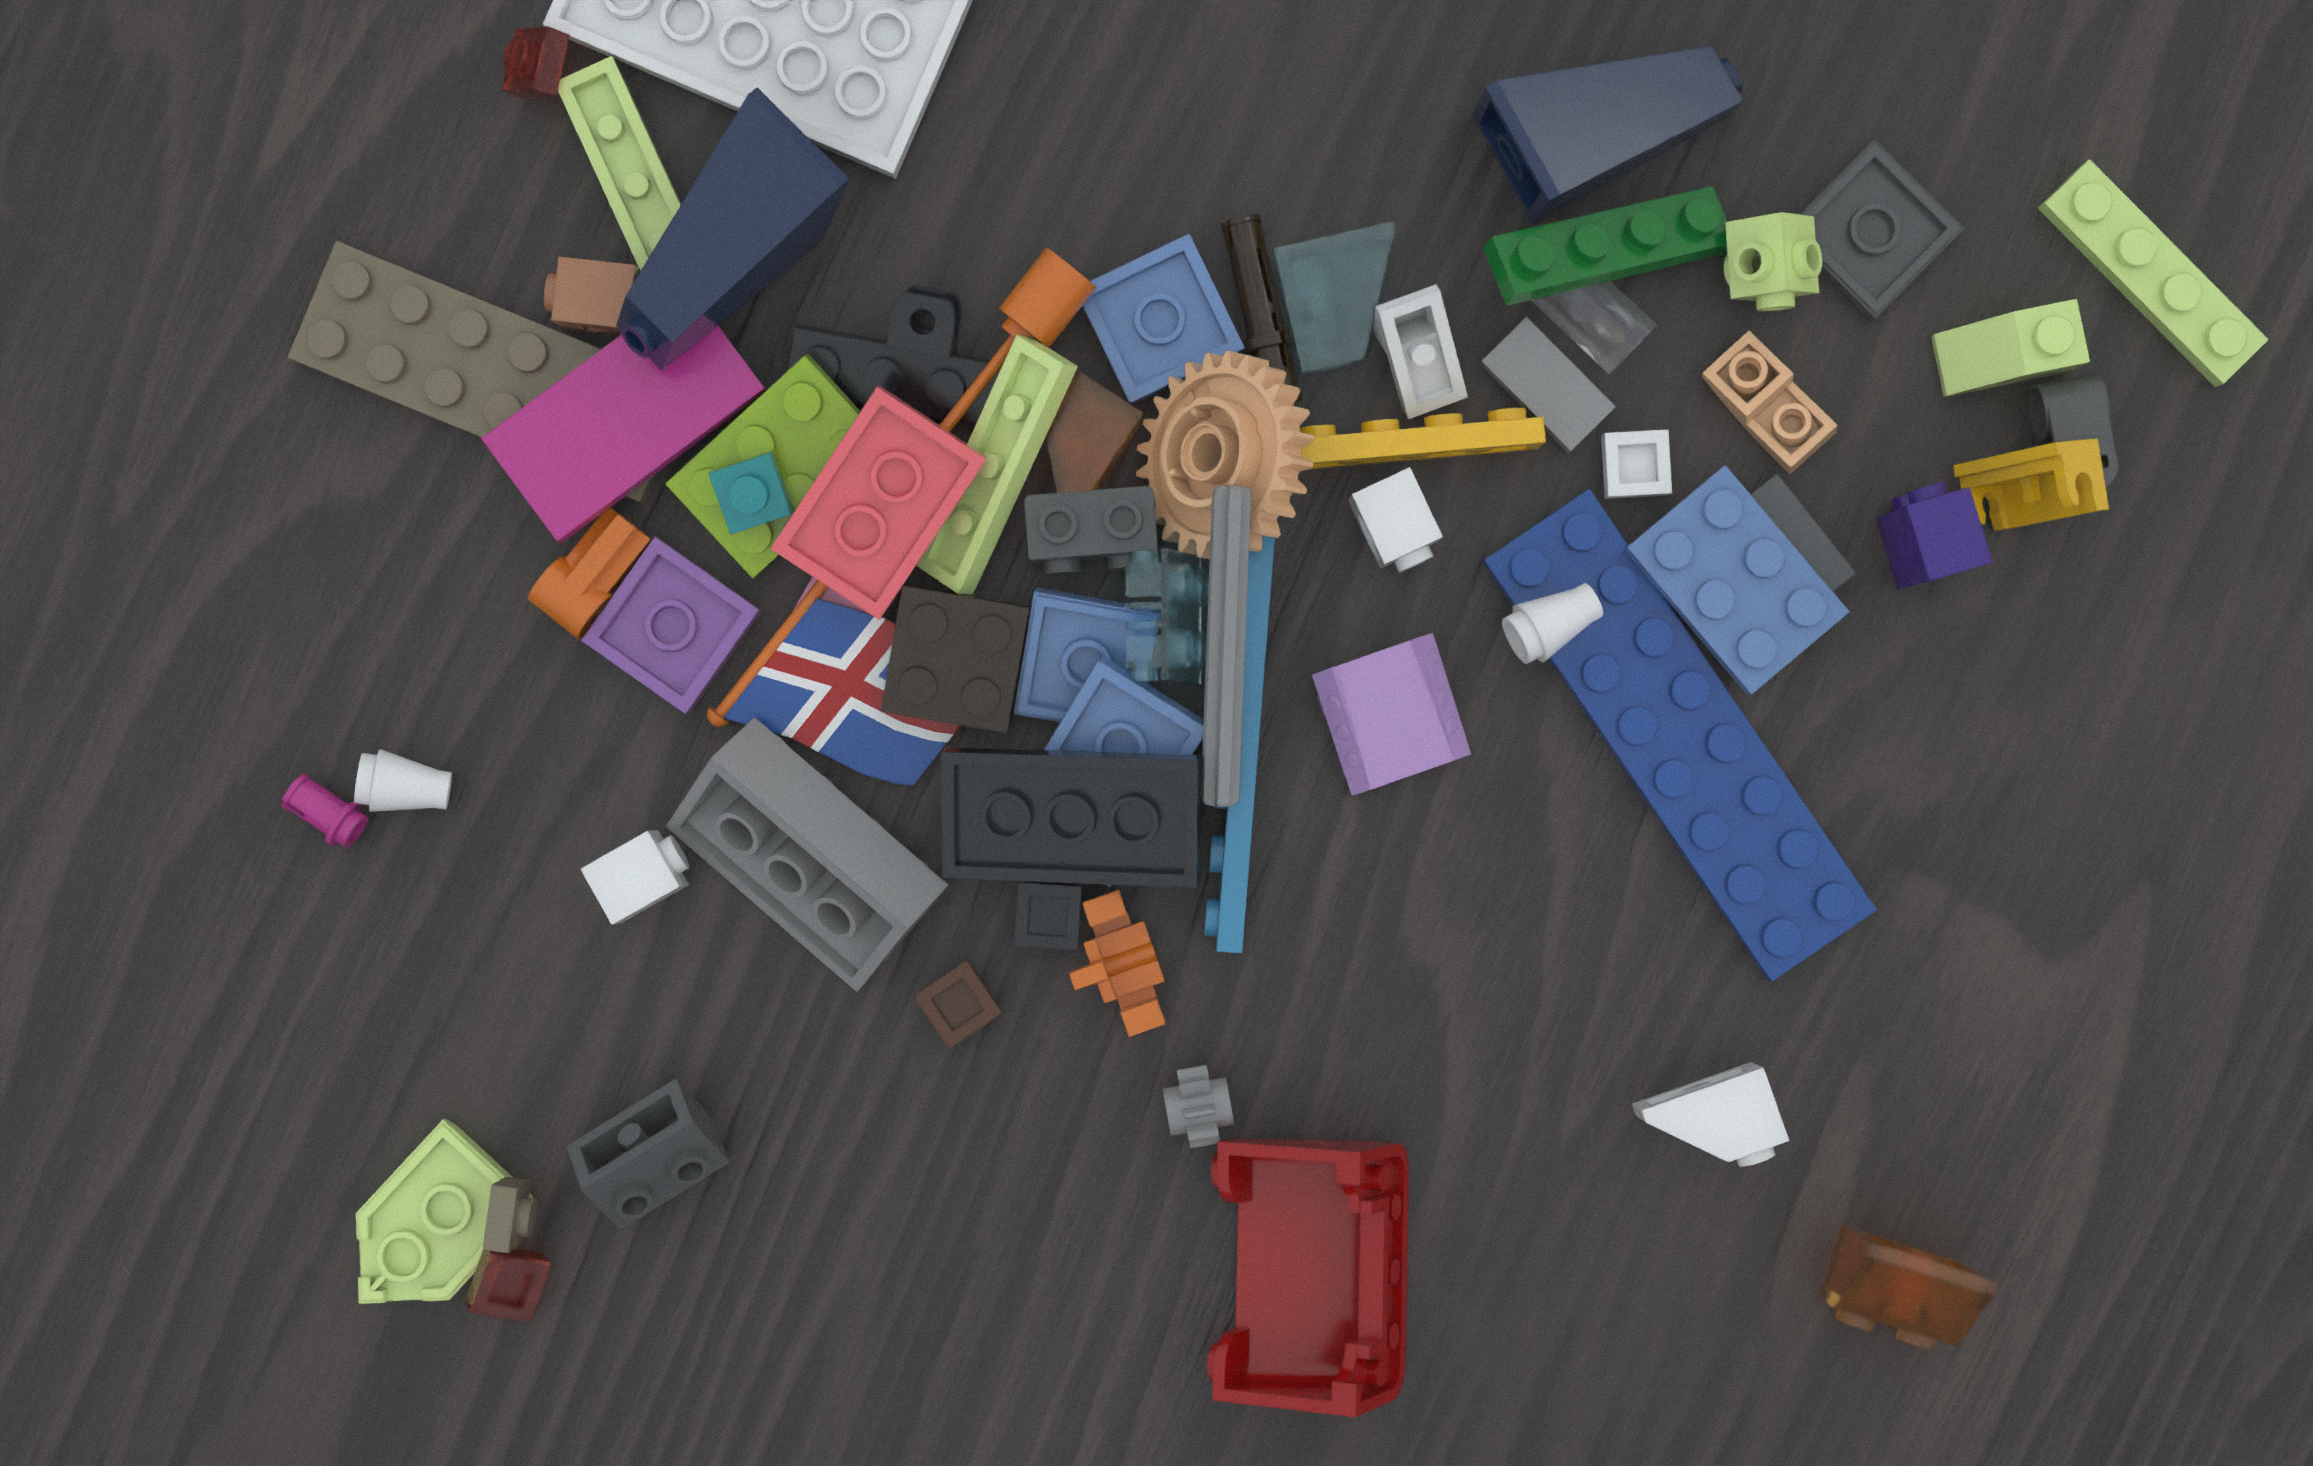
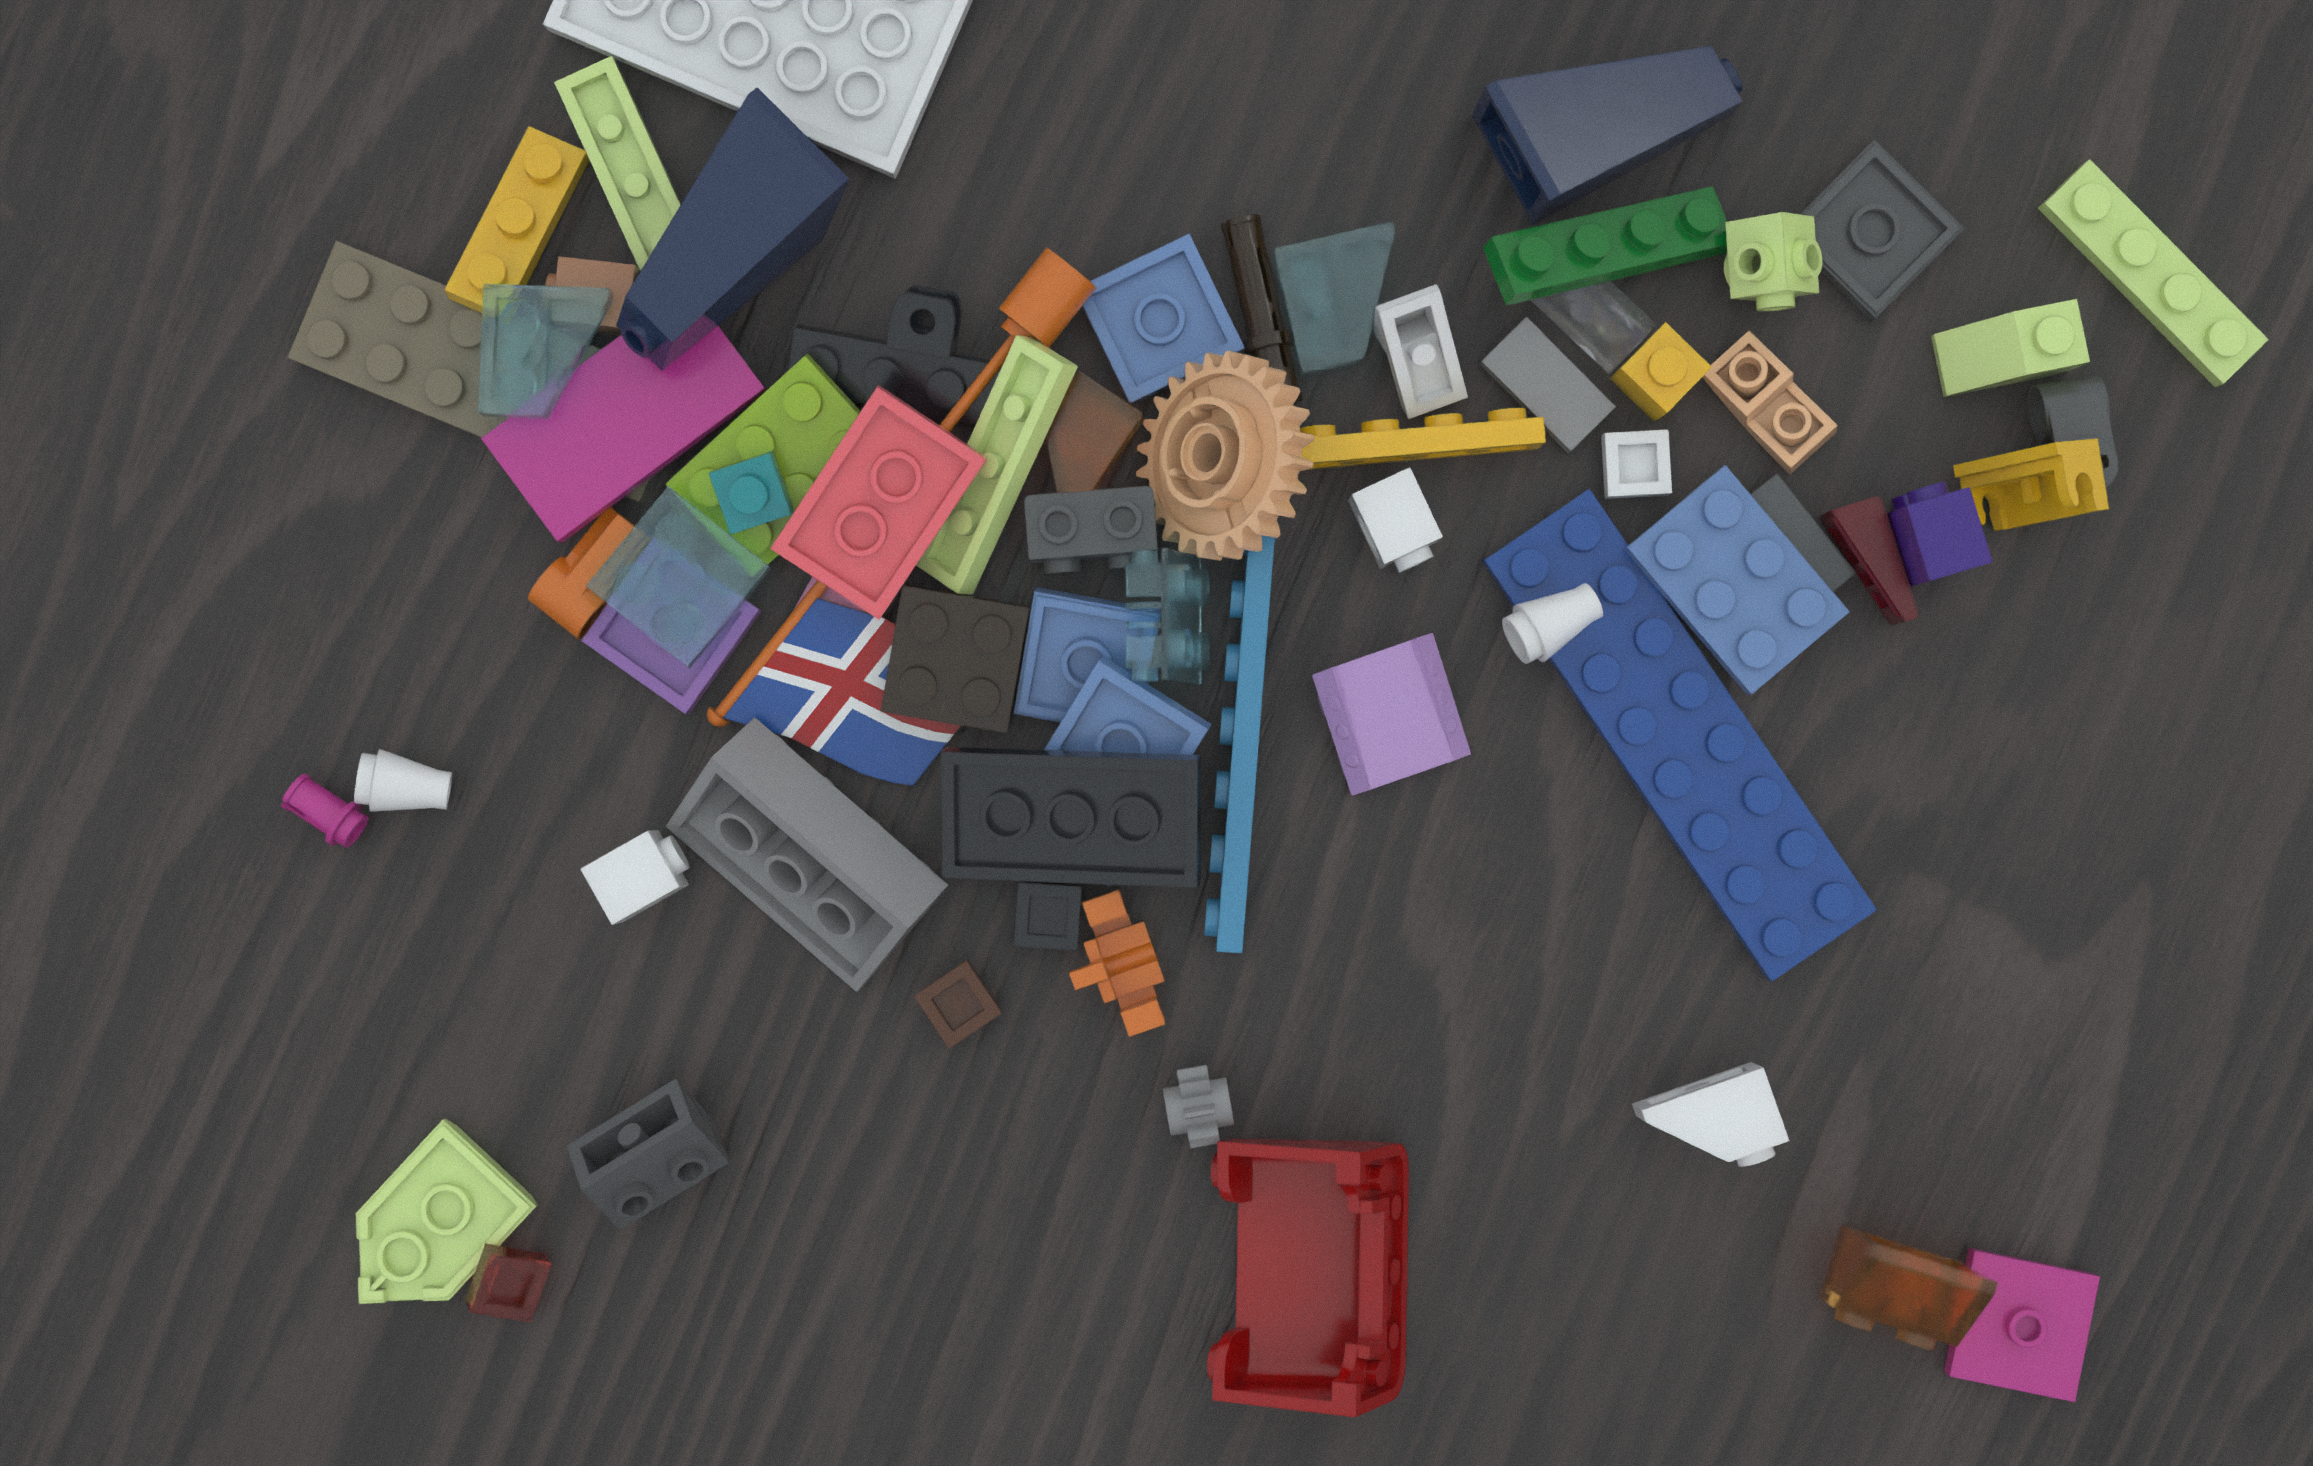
dark tan plate [483,1177,537,1253] -> none
clear red plate [502,26,570,98] -> none
light grey axle [1201,484,1251,807] -> none
none -> yellow plate [444,126,589,324]
none -> clear light blue wing [478,284,613,419]
none -> clear light blue plate [586,486,771,669]
none -> yellow brick [1609,322,1712,423]
none -> dark red slope [1820,496,1919,625]
none -> dark pink plate [1944,1248,2100,1402]

